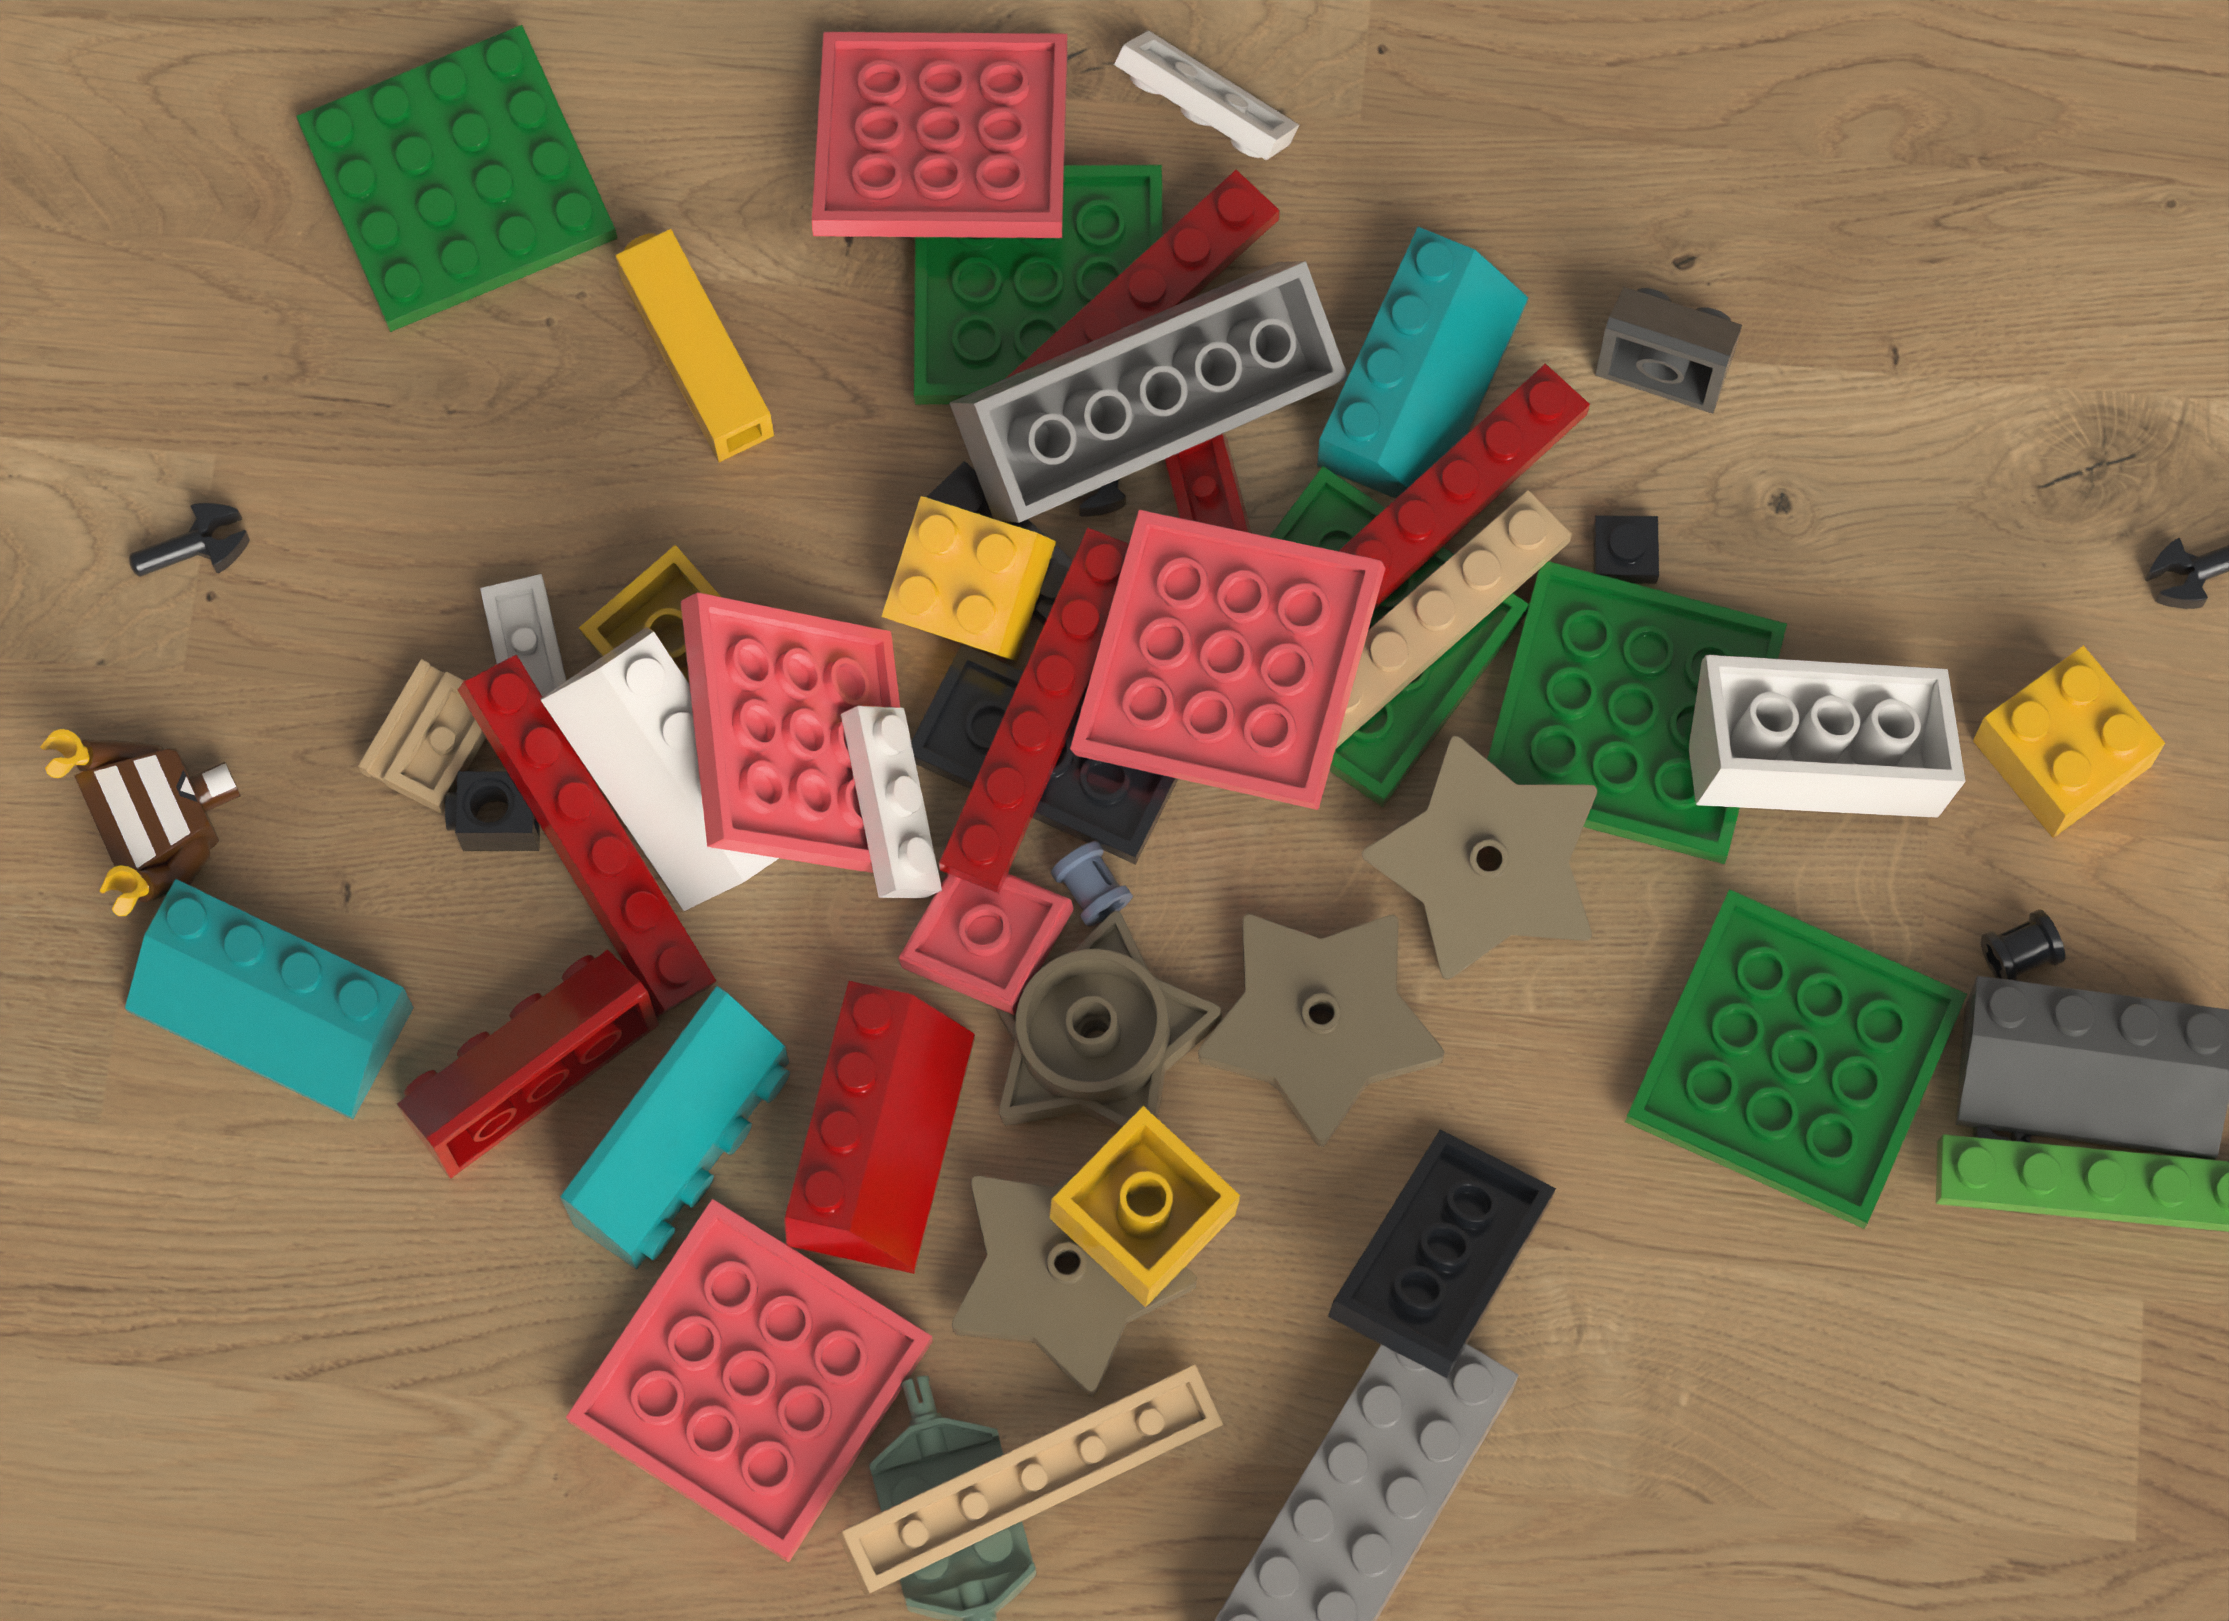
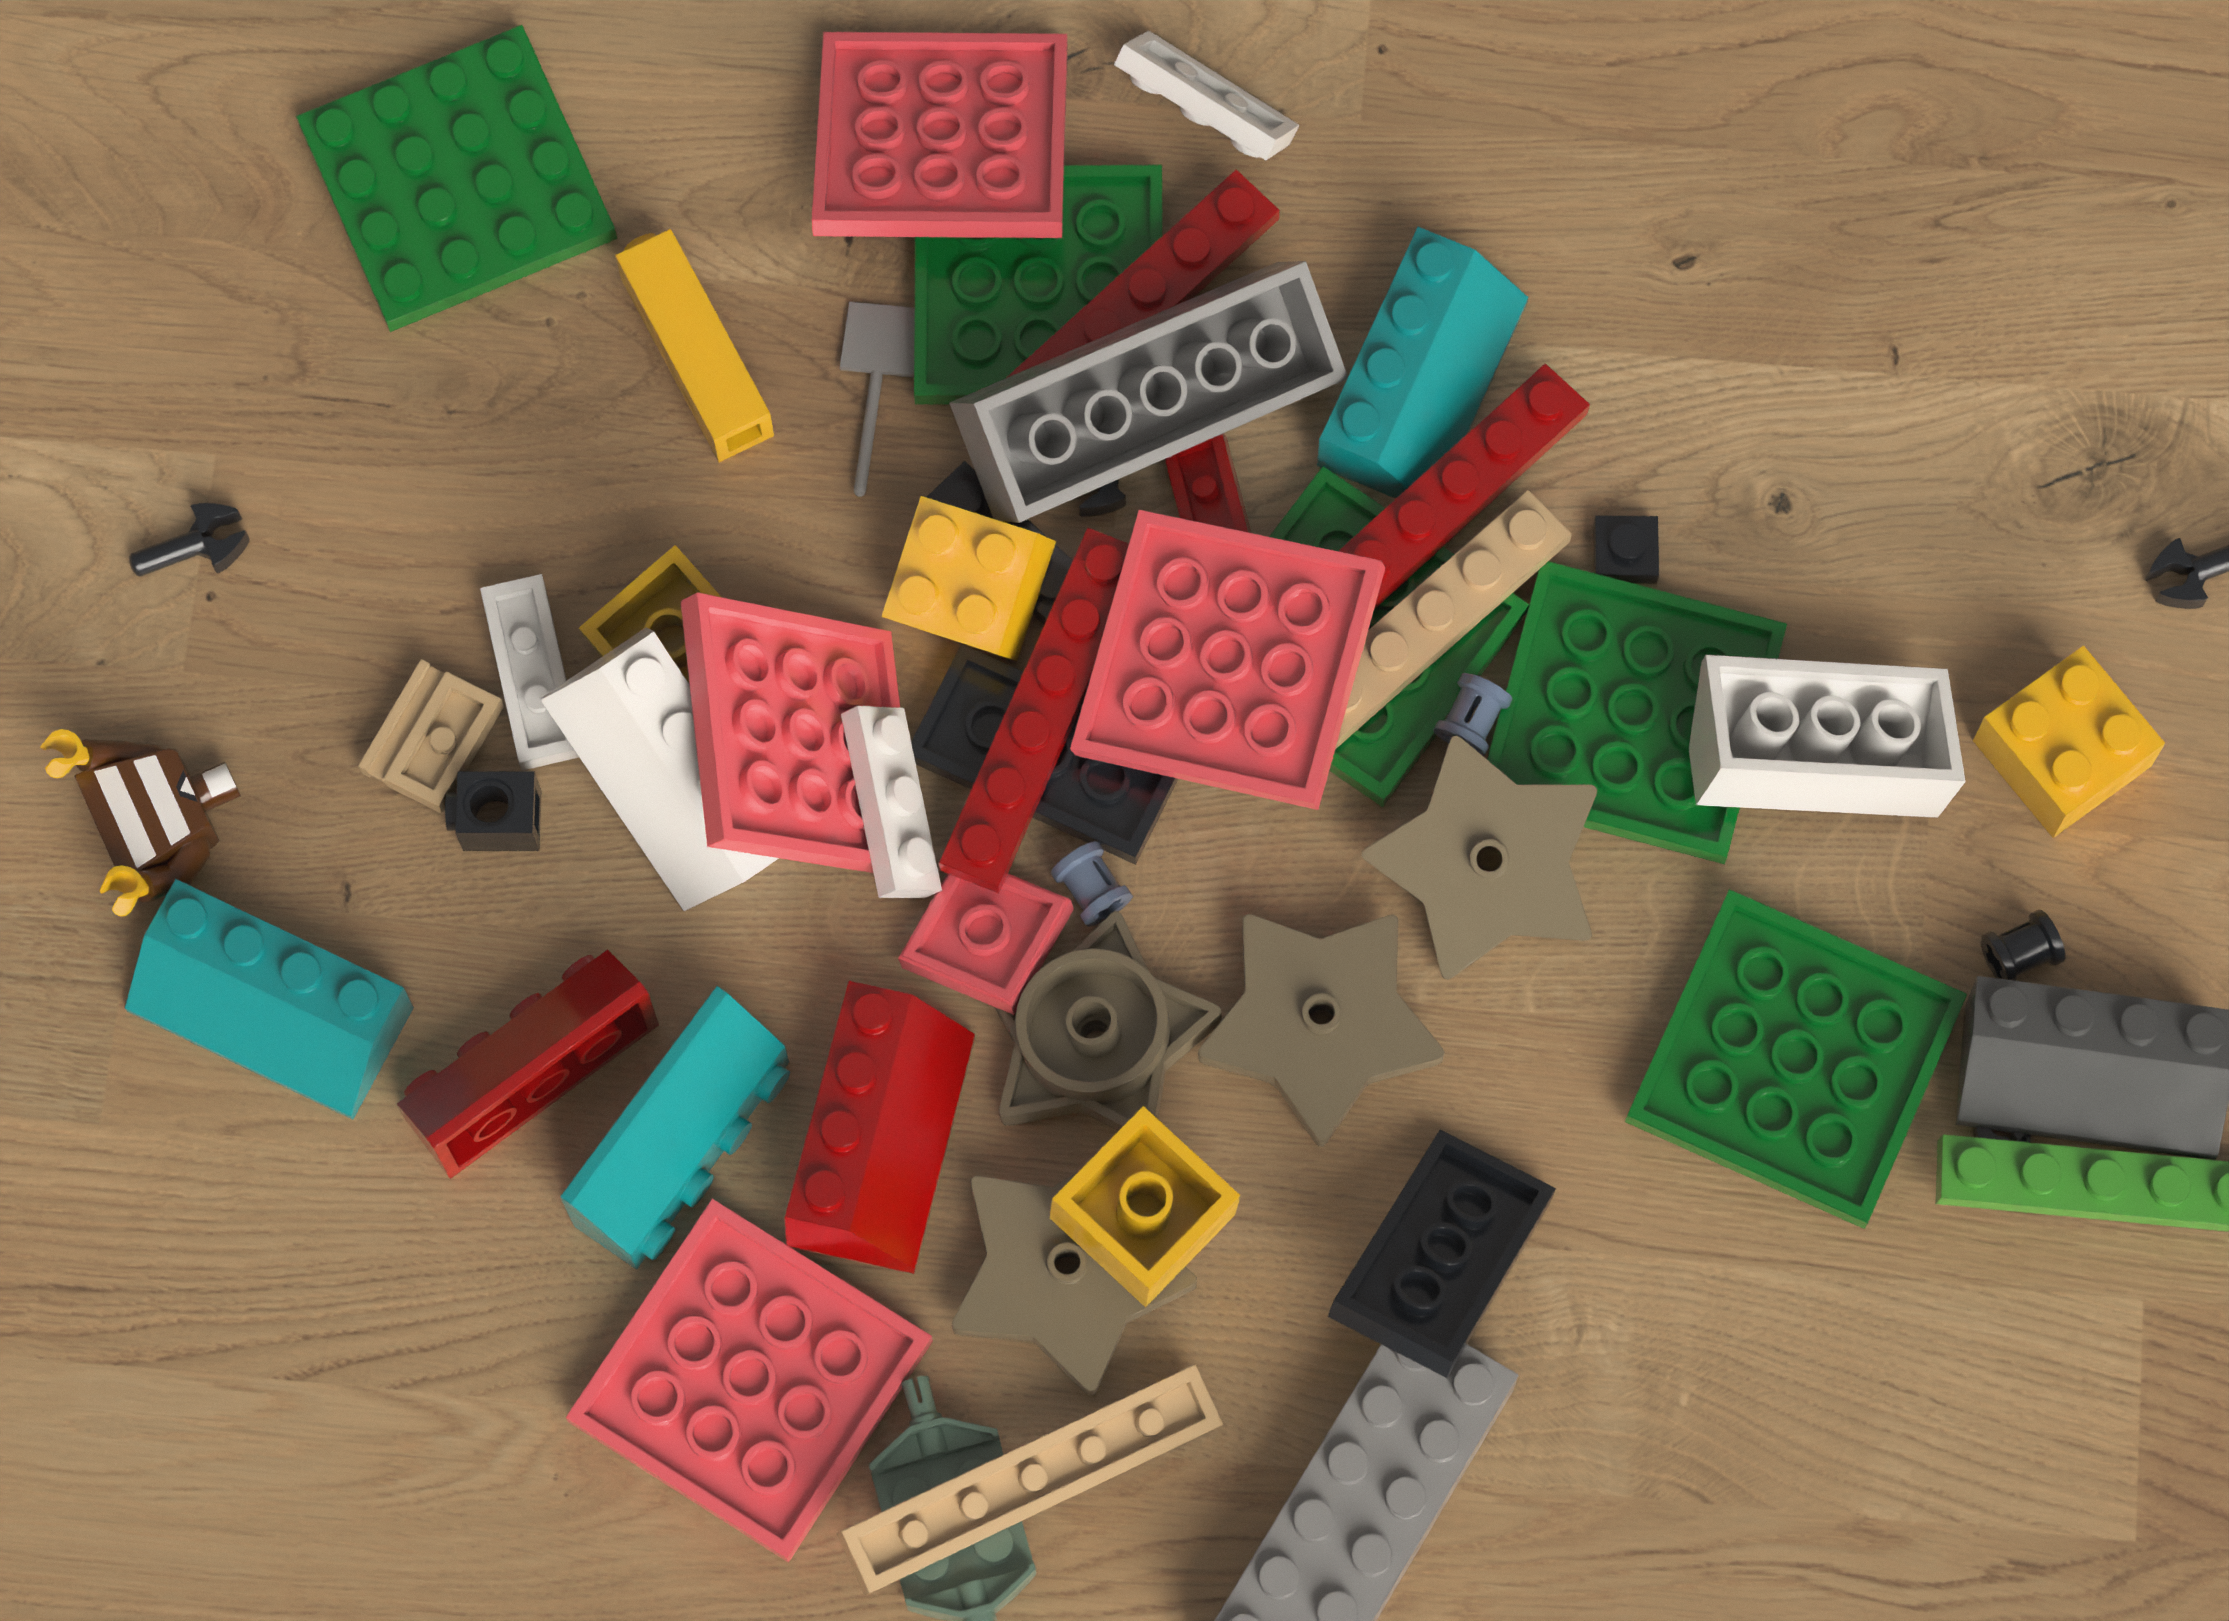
red plate [457,654,717,1017] -> none
dark grey slope [1595,286,1742,414] -> none
none -> light grey piece [840,301,915,497]
none -> sand blue bush [1433,673,1513,756]

